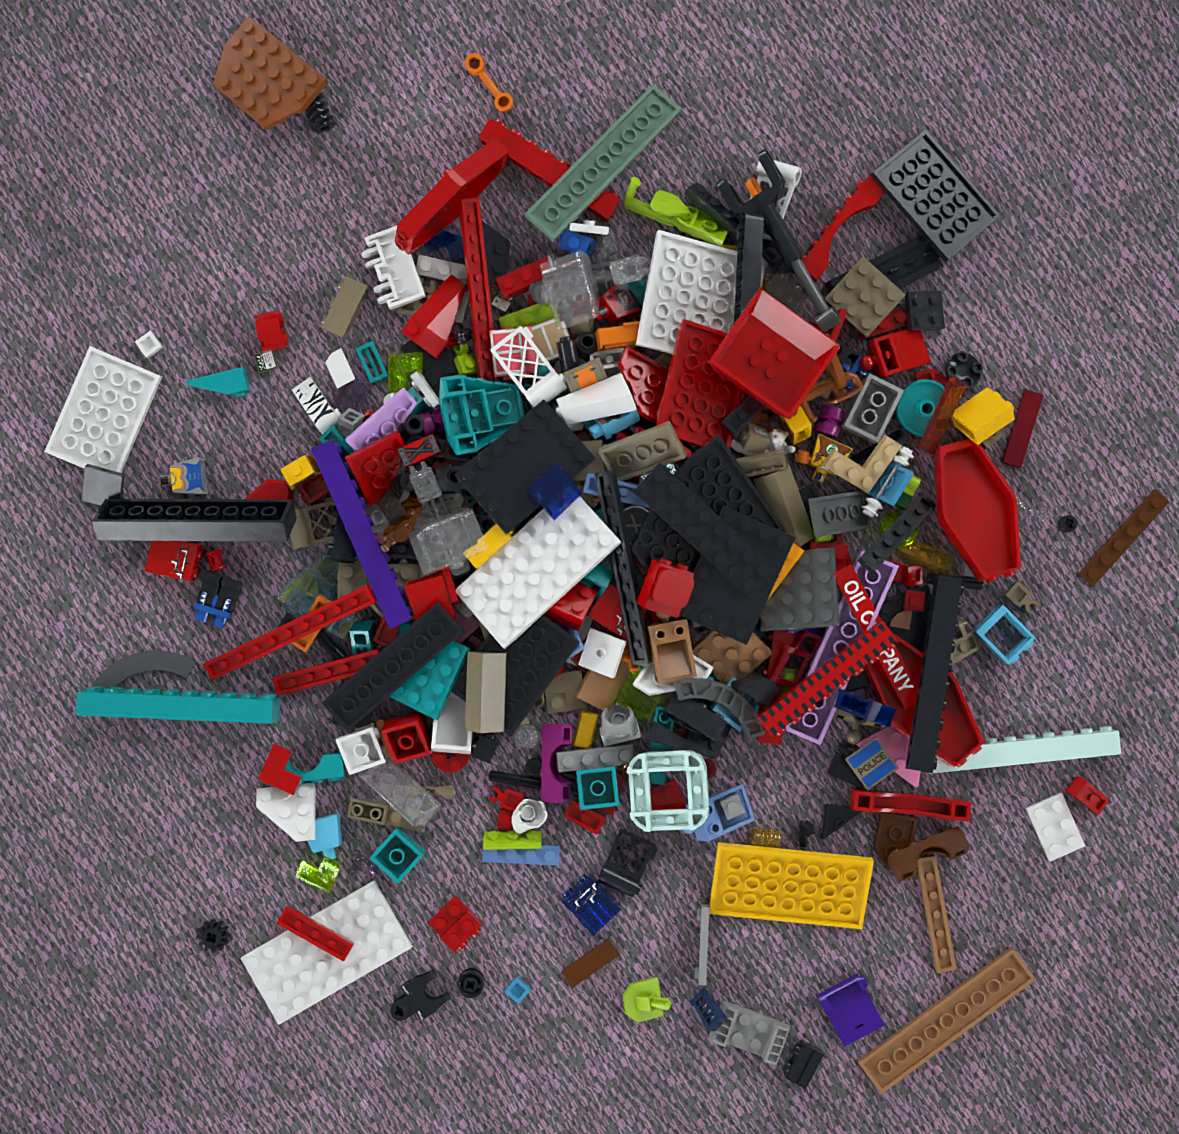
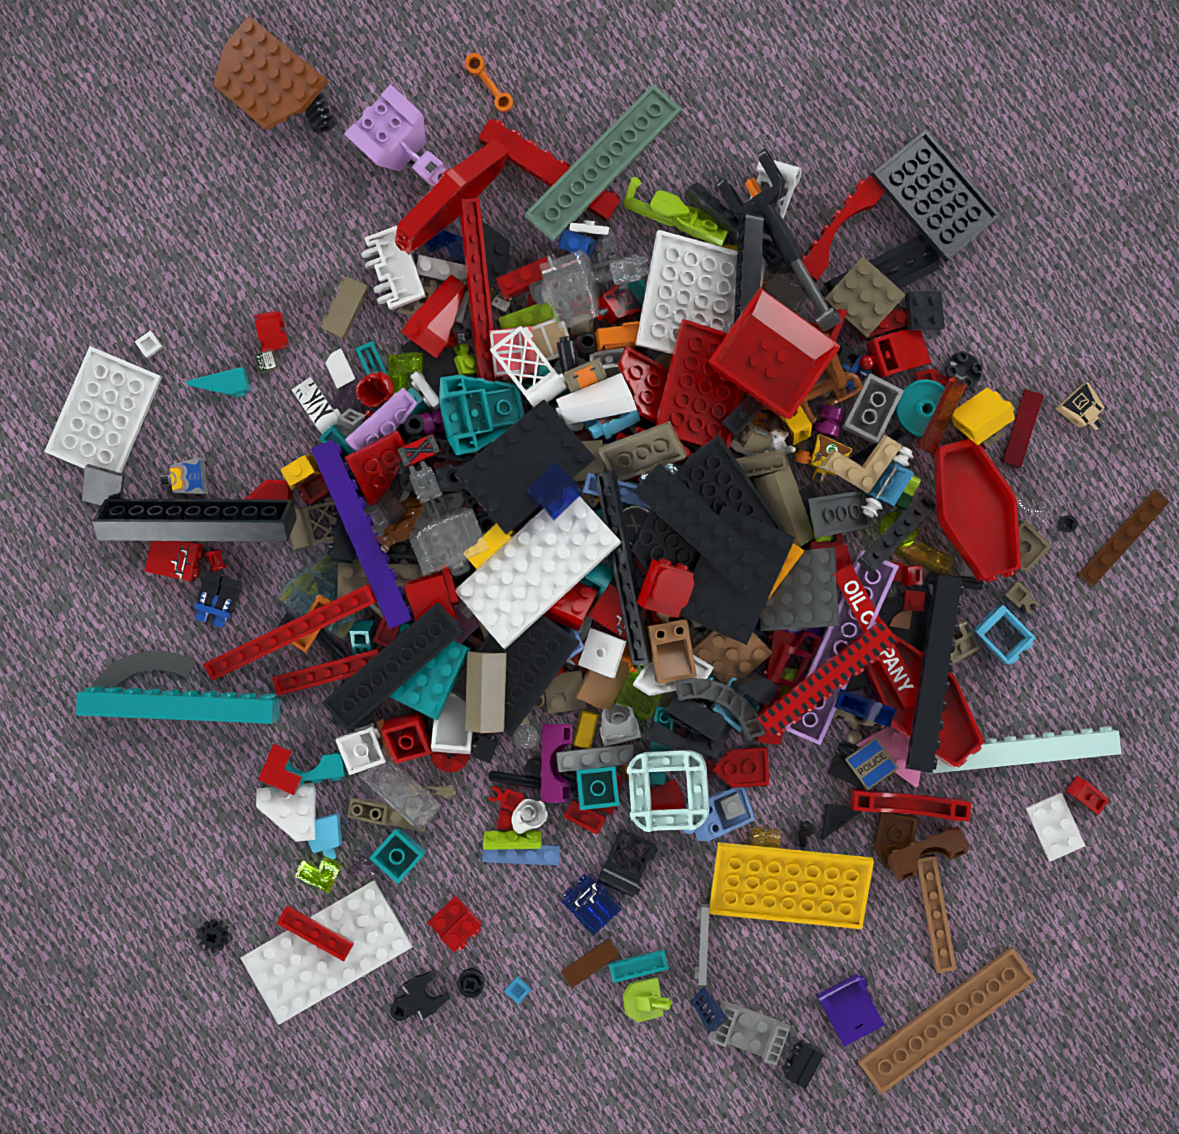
none -> lavender piece [344,84,448,188]
none -> red hair [356,372,394,408]
none -> teal plate [608,949,669,983]
none -> red tile [712,747,770,788]
none -> dark tan plate [1019,520,1052,574]
none -> torso [1056,382,1104,430]

